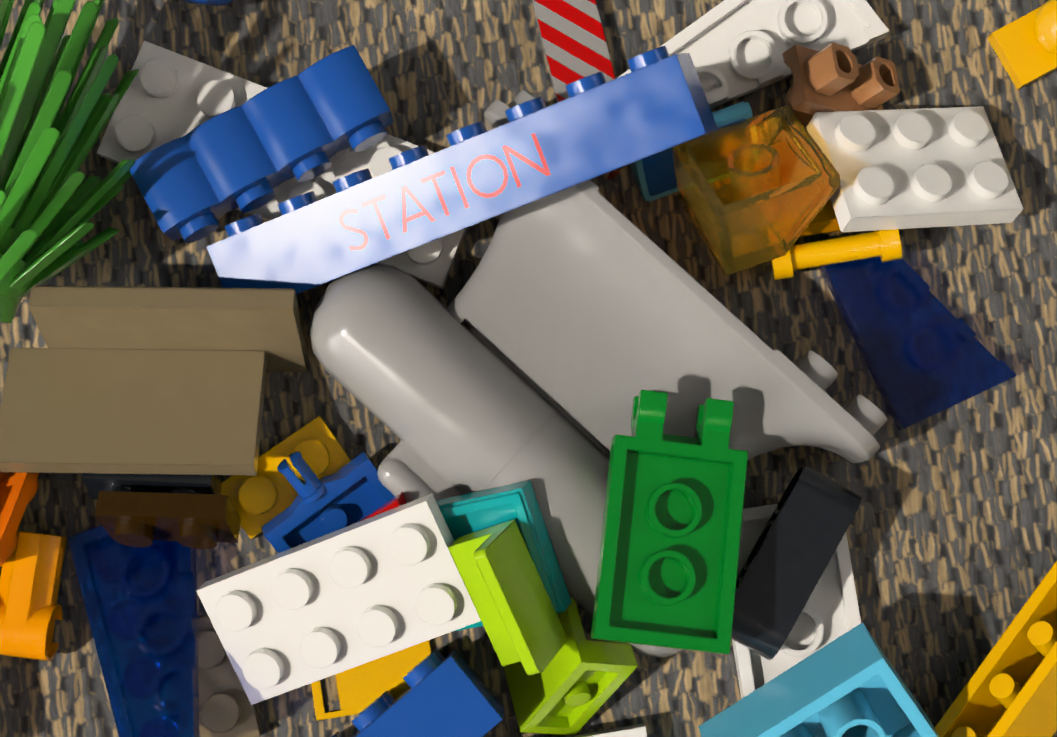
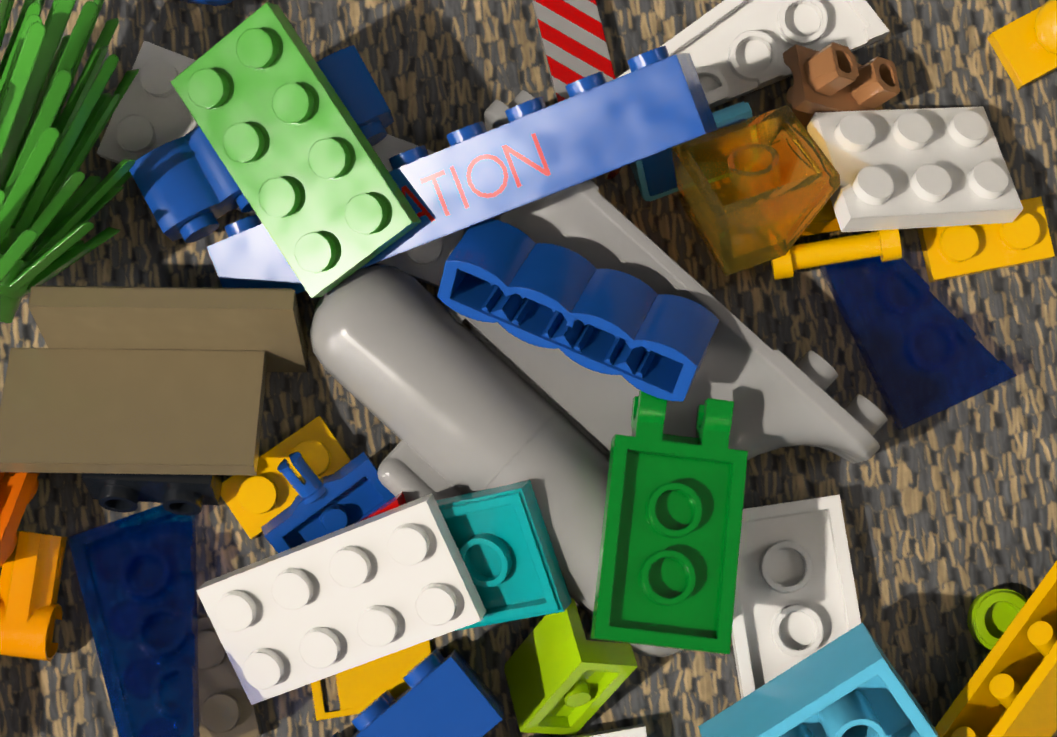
dark brown plate [95,491,241,549] -> none
lime panel [448,519,568,676] -> none
black beam [731,464,862,660] -> none
none -> plate [170,2,421,298]
none -> blue brick [437,219,719,402]
none -> yellow plate [917,196,1055,283]
none -> lime tile [967,588,1027,650]

